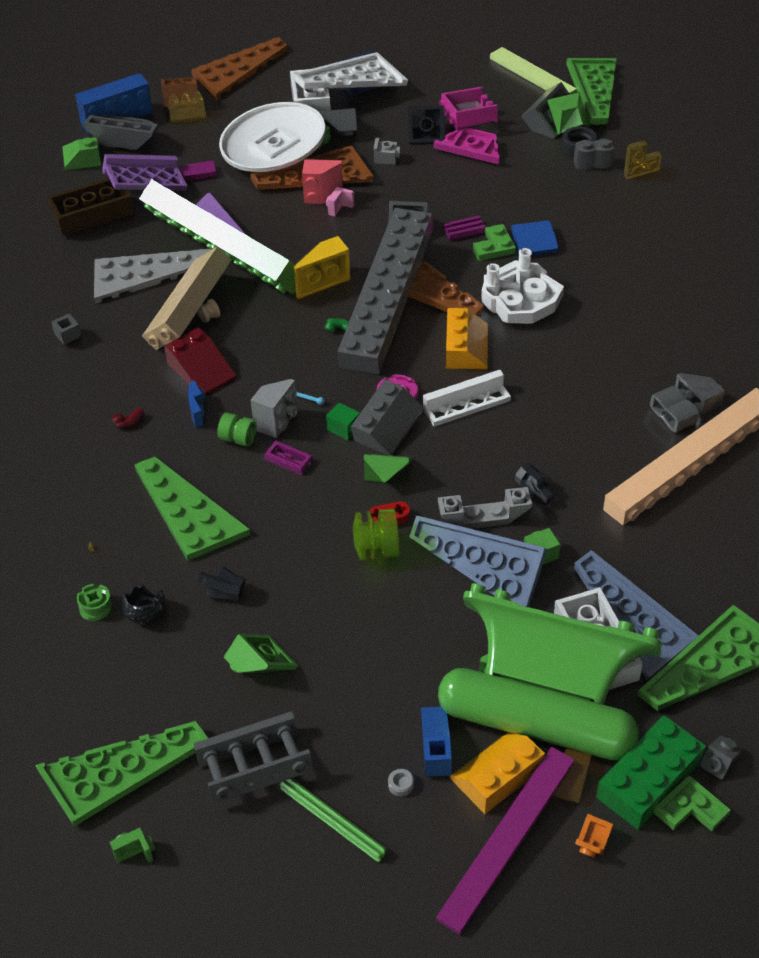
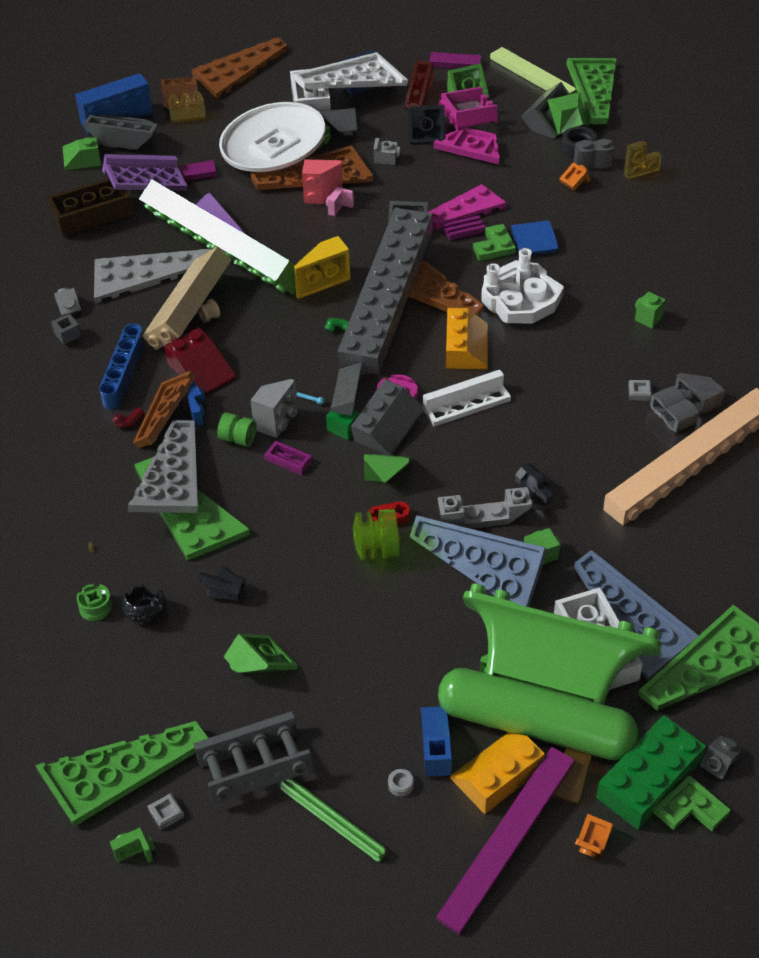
none -> light grey bracket [54,288,81,316]
none -> blue beam [99,324,145,409]
none -> light grey wing [128,420,198,513]
none -> dark orange wing [133,371,196,448]
none -> light grey tile [148,793,184,830]
none -> dark grey slope [330,363,362,415]
none -> clear red slope [404,60,435,109]
none -> dark pink wing [427,184,506,229]
none -> magenta tile [429,52,481,69]
none -> bright green slope [447,63,489,98]
none -> orange bracket [559,162,591,191]
none -> light grey tile [628,380,652,401]
none -> bright green brick [635,291,666,328]

